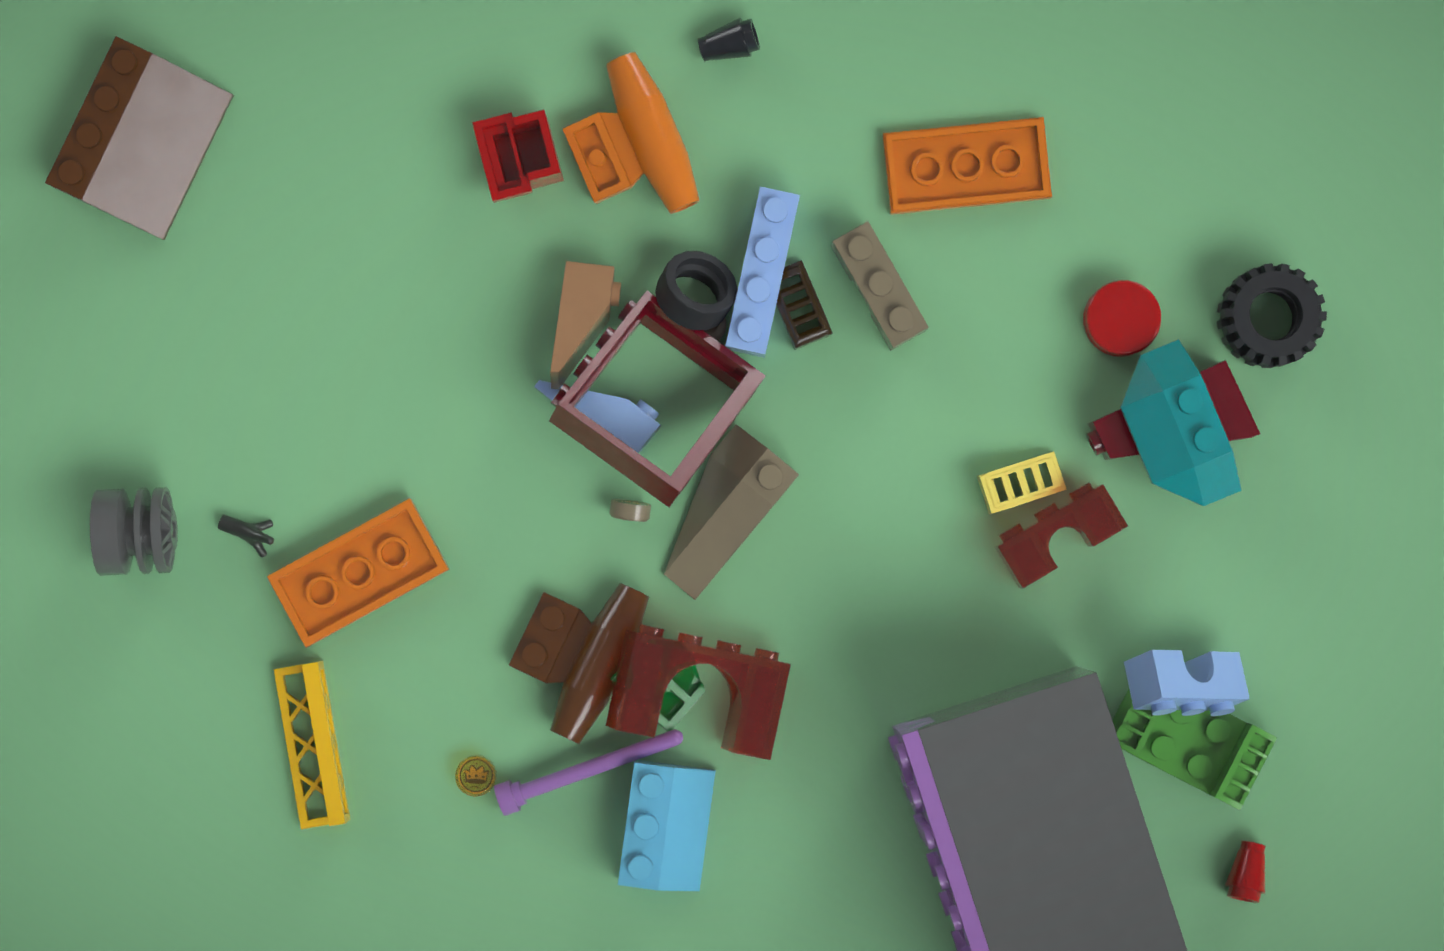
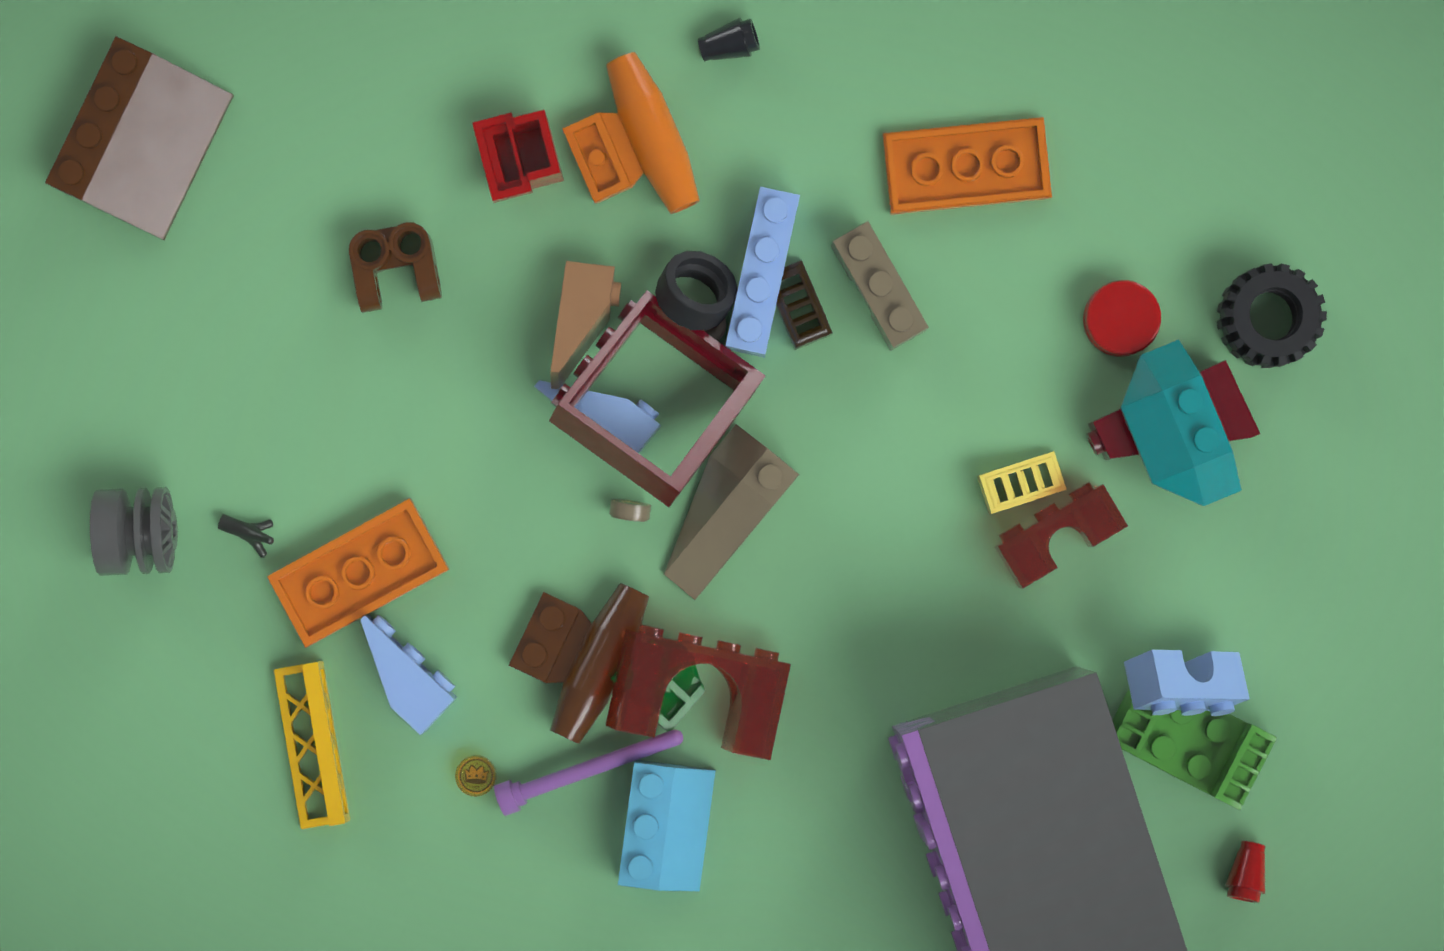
none -> reddish brown piece [349,222,442,313]
none -> light blue slope [360,615,457,735]

